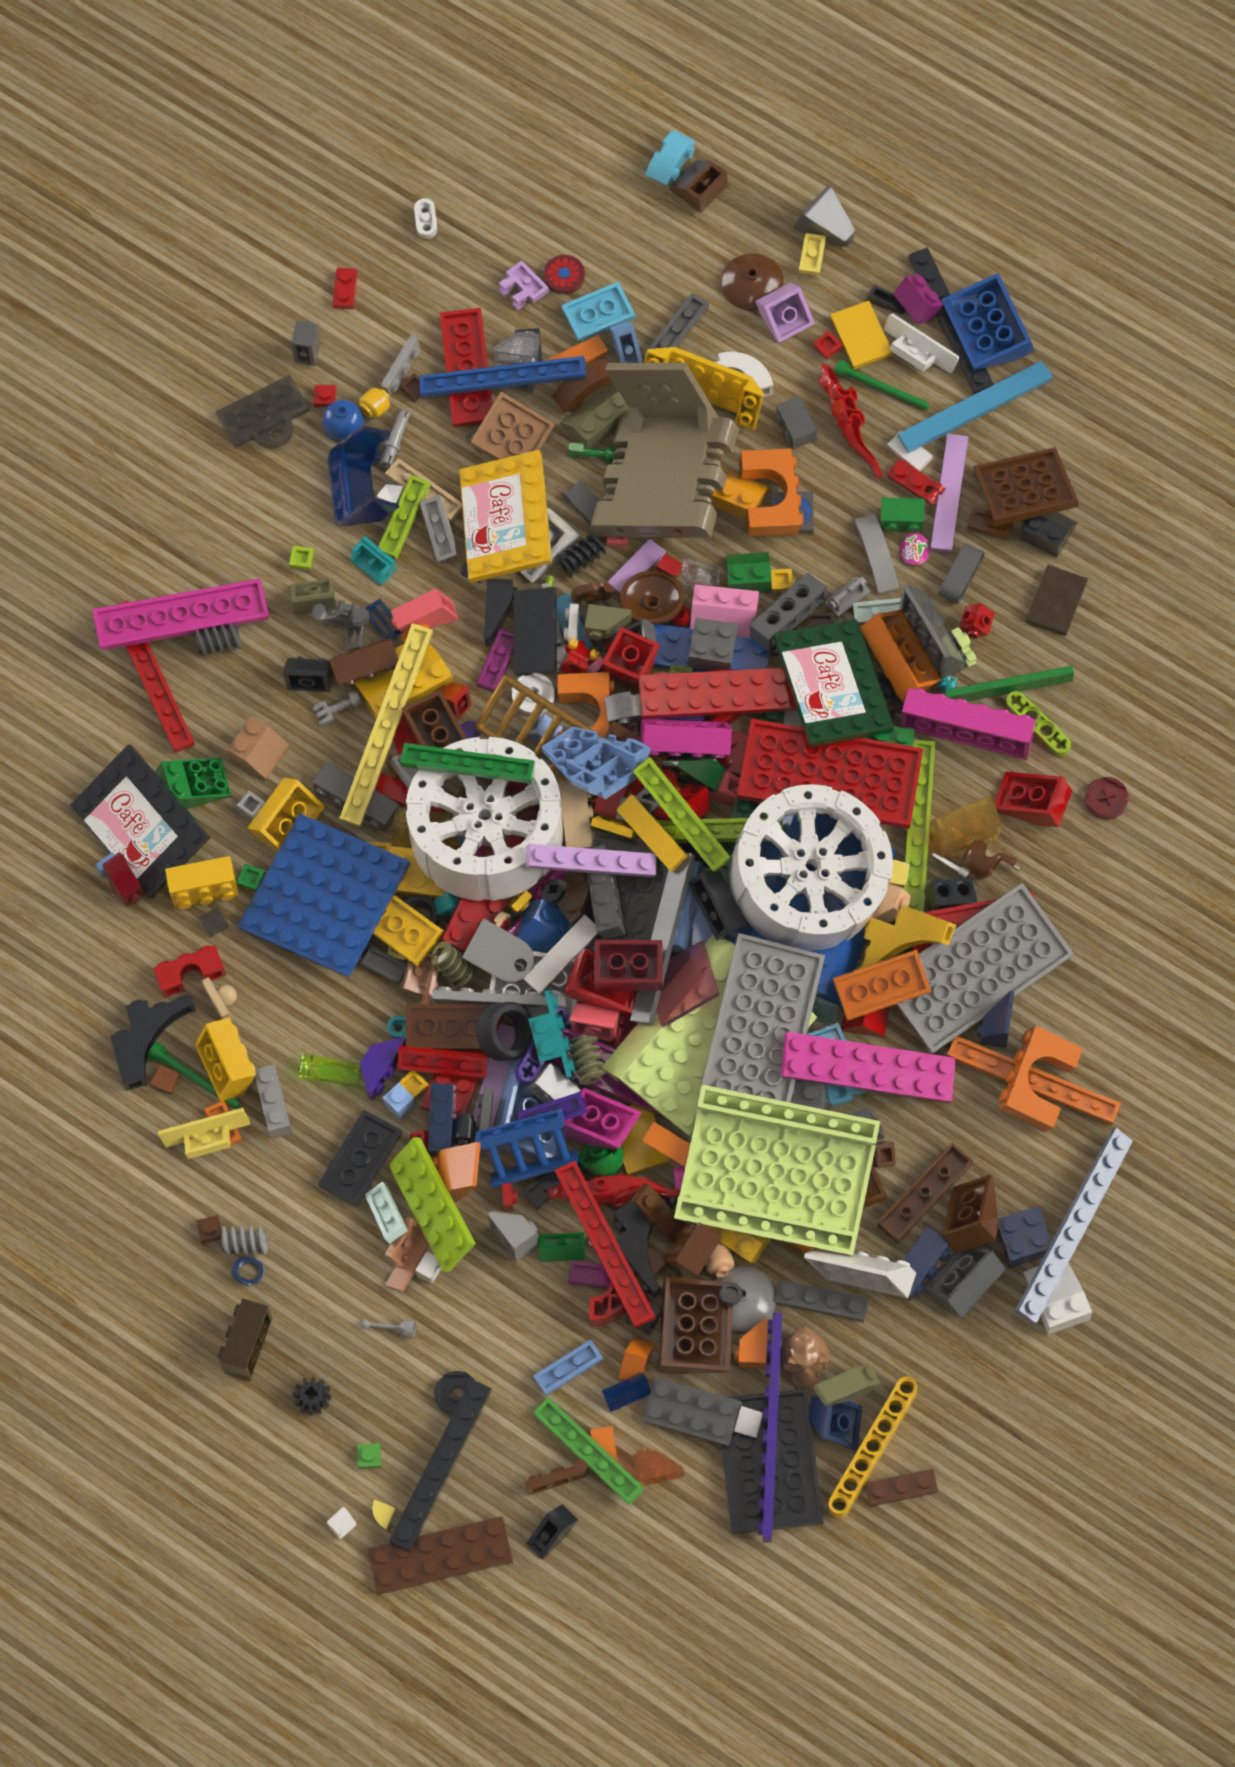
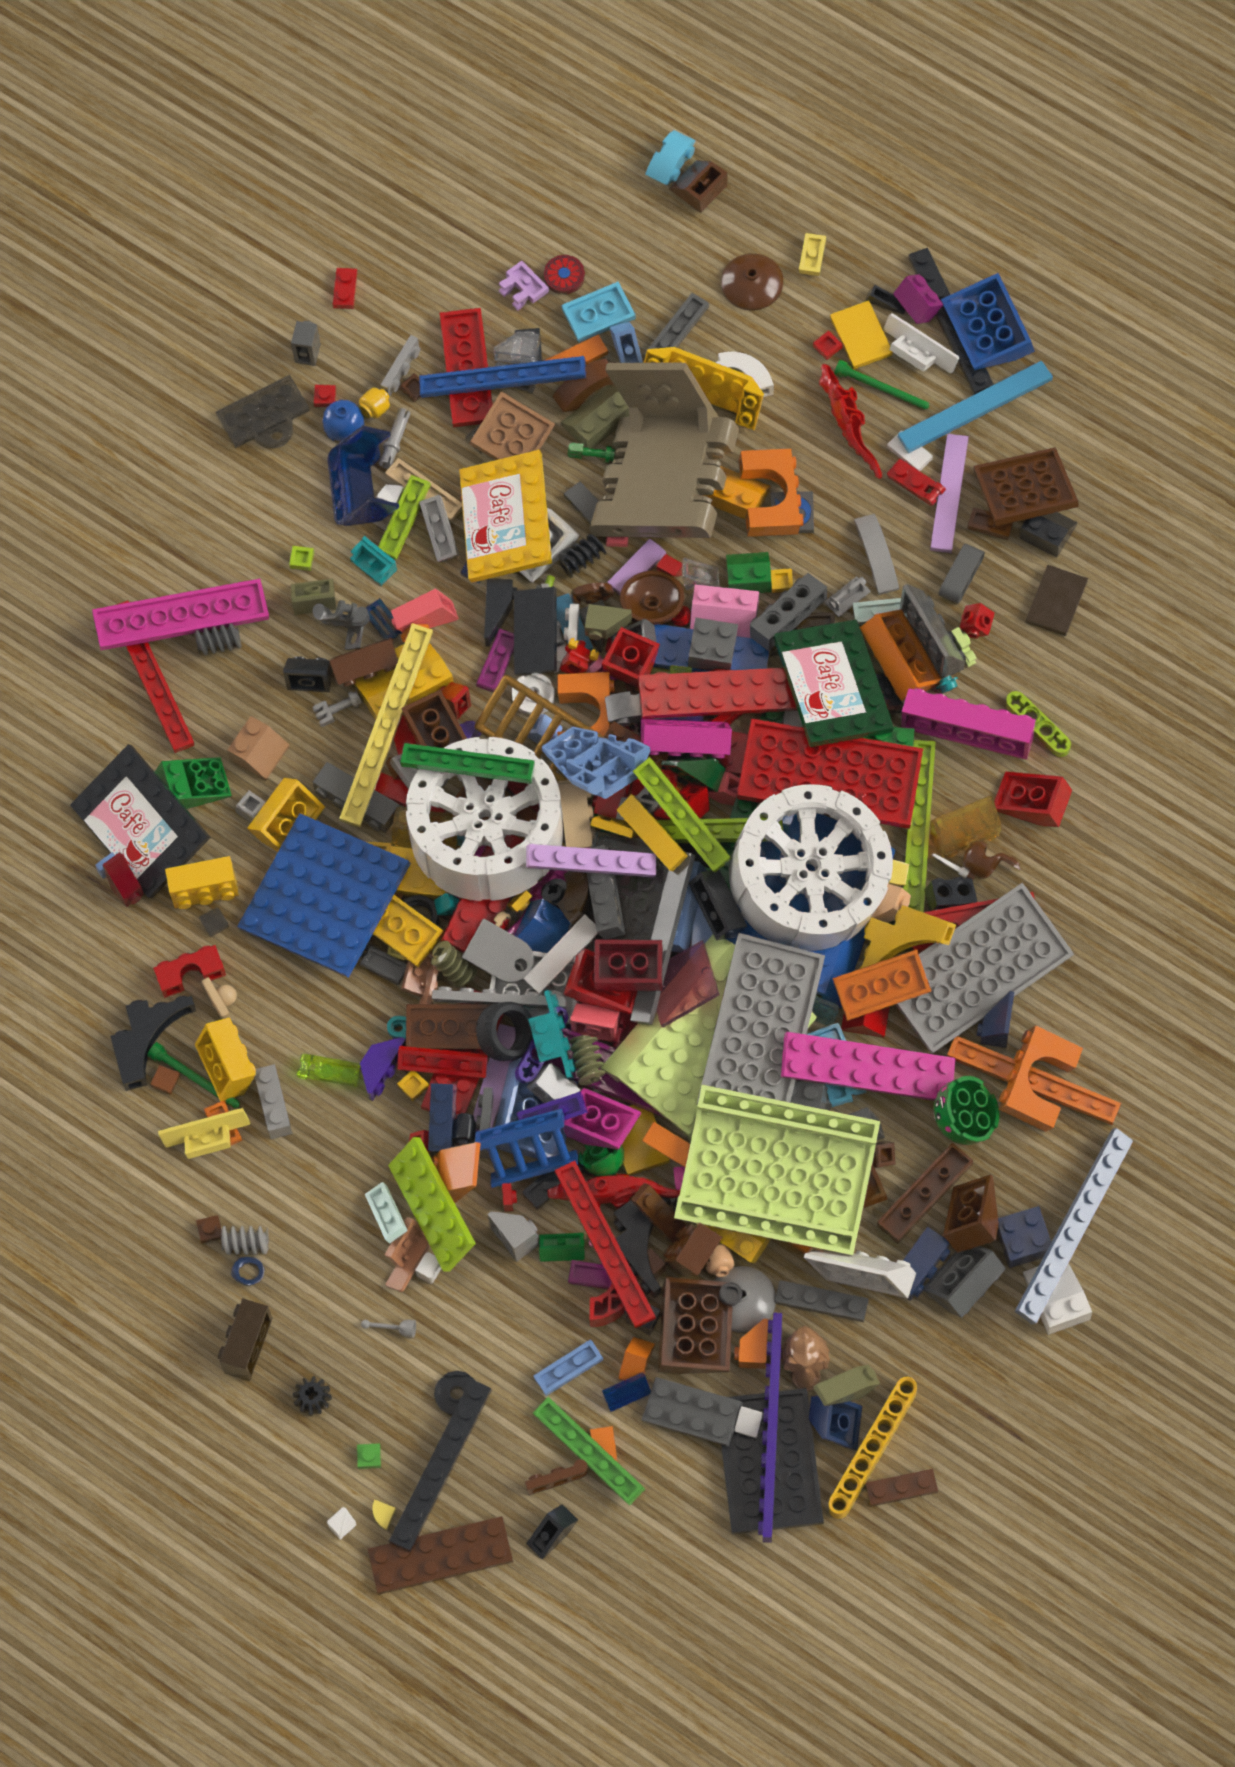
green plate [236,864,266,892] -> none
black plate [318,1110,403,1207] -> none
light blue brick [383,1083,416,1121] -> none
white plate [414,198,437,239] -> none
clear orange slope [633,1448,684,1486] -> none
lavender slope [755,282,815,343] -> none
dark grey brick [774,396,817,449] -> none
slope [794,185,855,247] -> none
green brick [881,497,924,533] -> none
sticker [899,533,930,565] -> none
green tile [945,666,1074,702] -> none
dark red tile [1085,777,1129,820] -> none
none -> green cylinder [934,1076,1000,1145]

